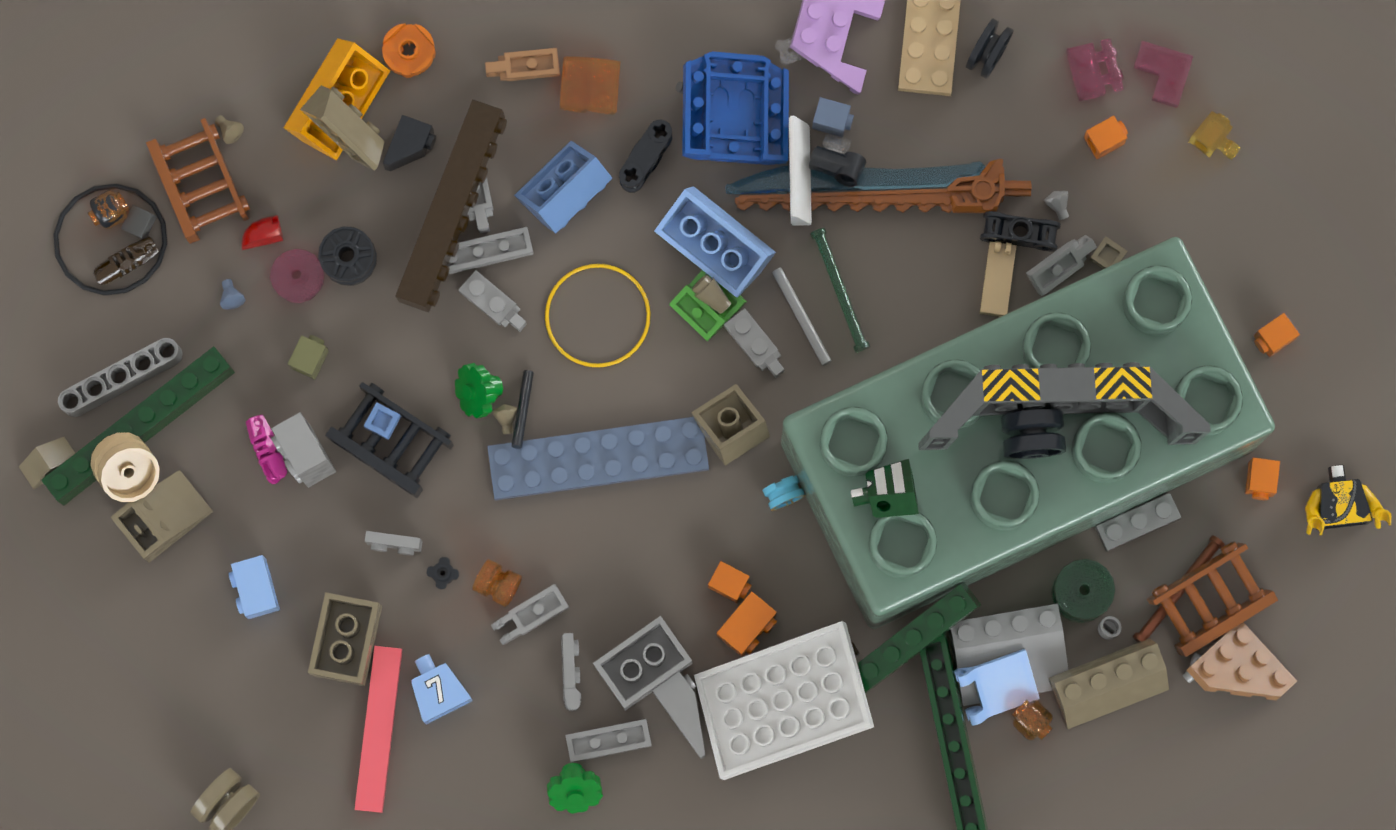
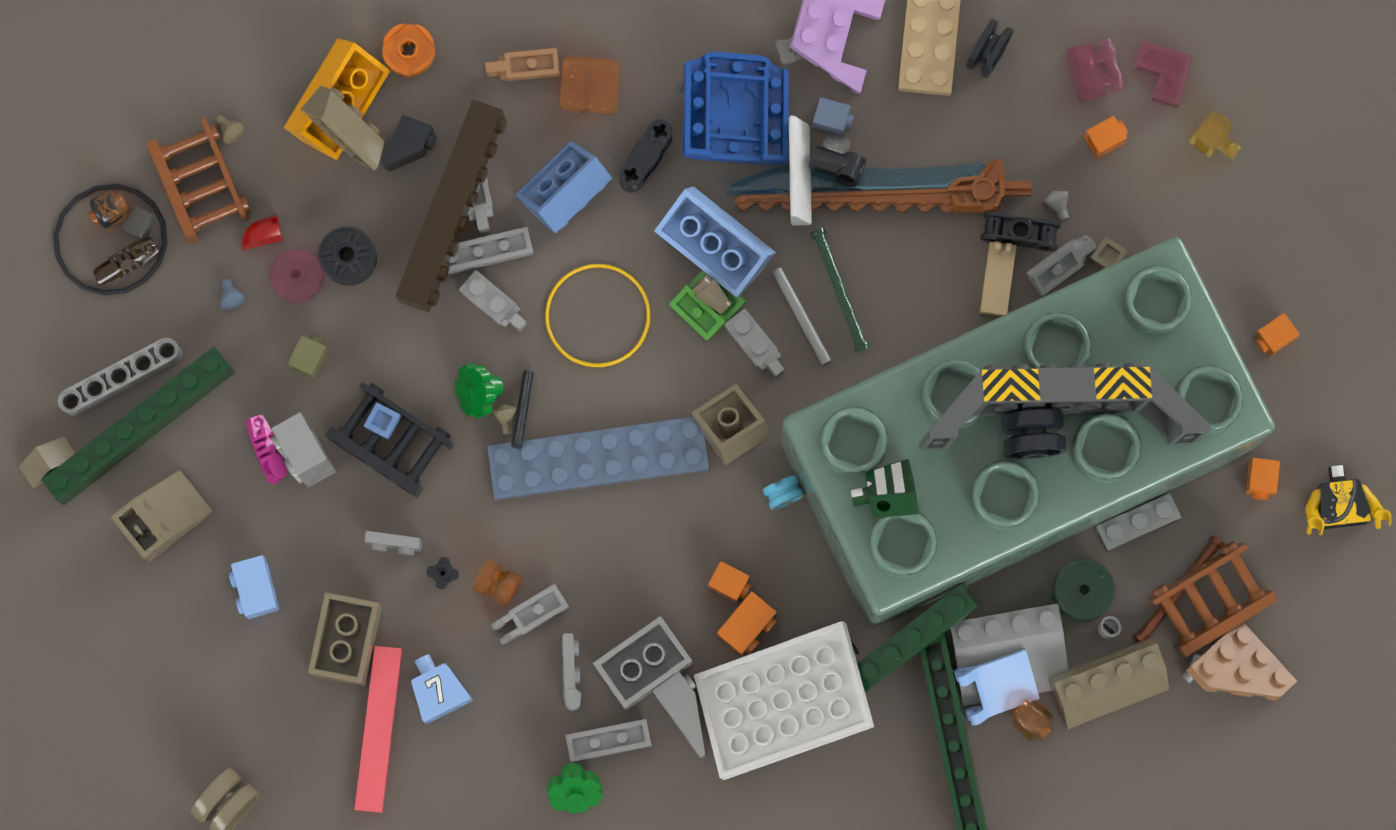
tan wheel [91,433,160,502] -> none

